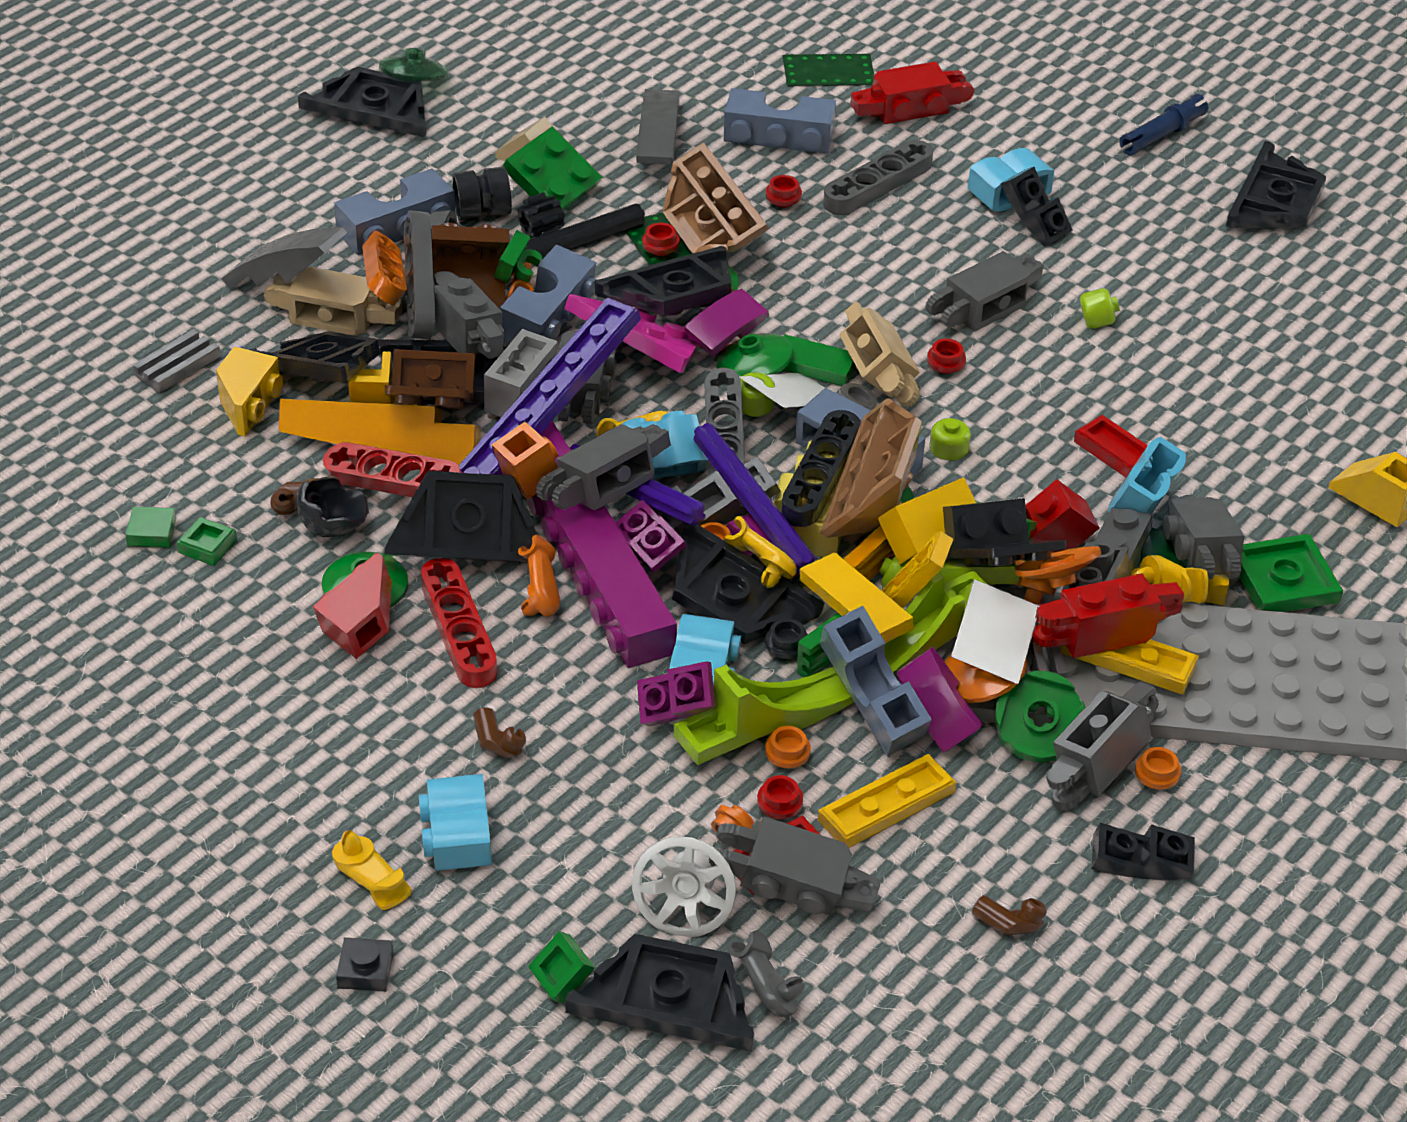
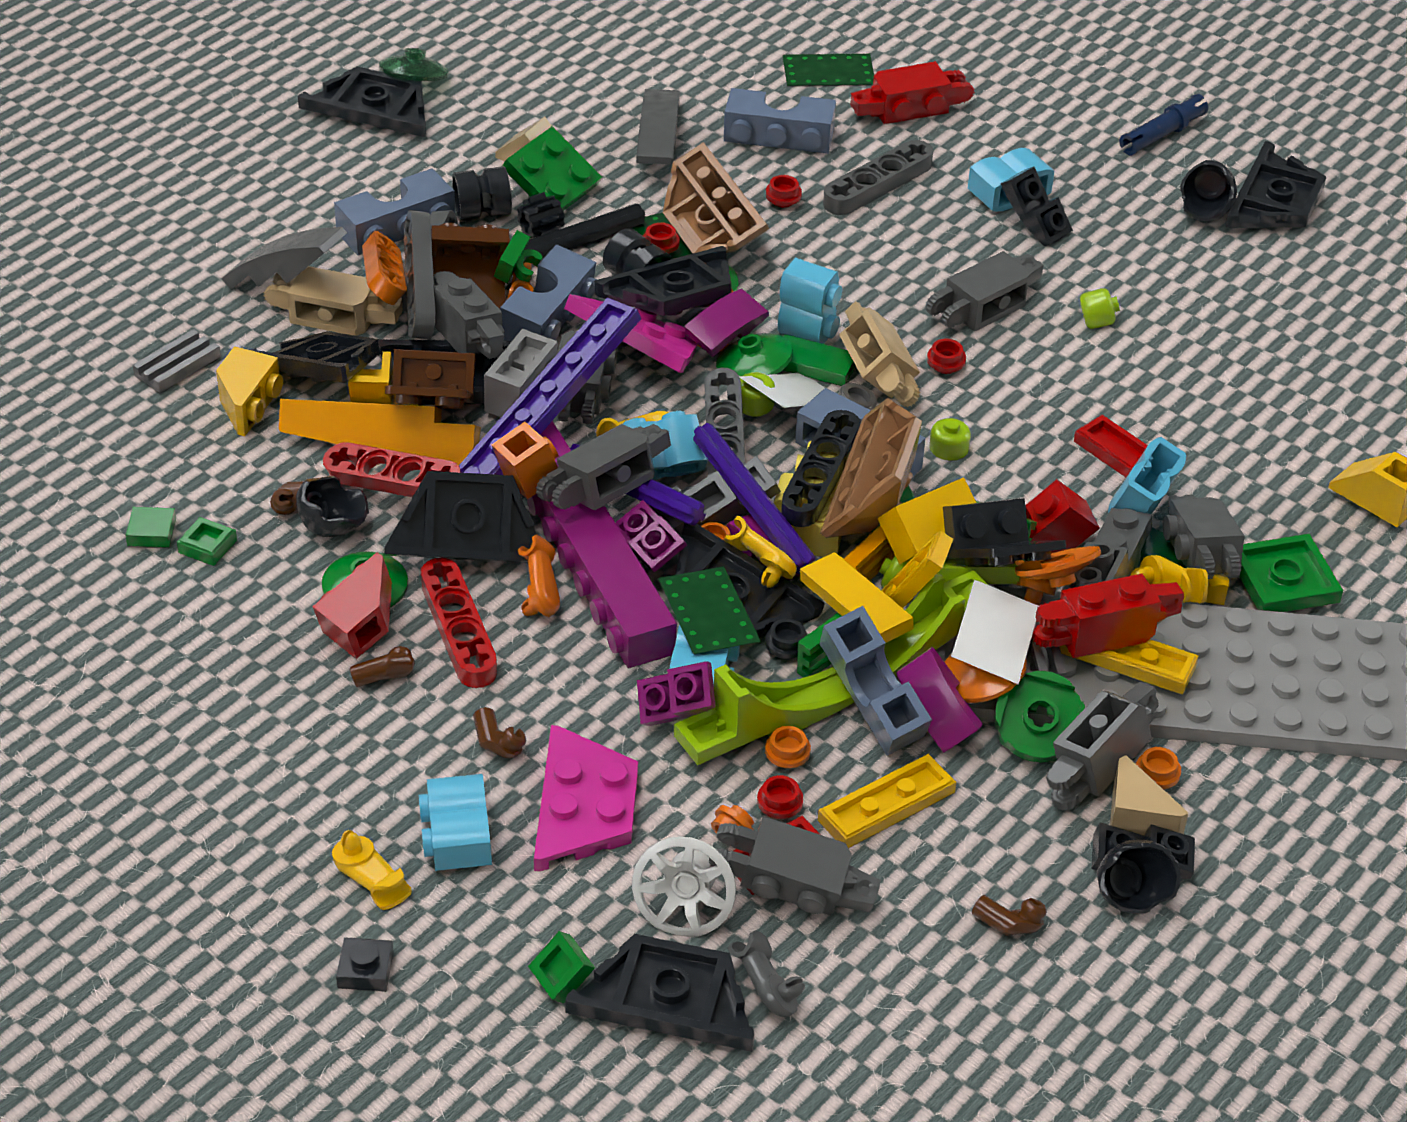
none -> reddish brown arm [350,646,415,687]
none -> dark pink wing [534,725,638,871]
none -> black wheel [603,229,673,275]
none -> dark green sticker [658,566,761,654]
none -> medium azure brick [778,258,842,344]
none -> black hair [1096,840,1182,914]
none -> tan slope [1110,755,1188,835]
none -> black hair [1180,160,1237,222]

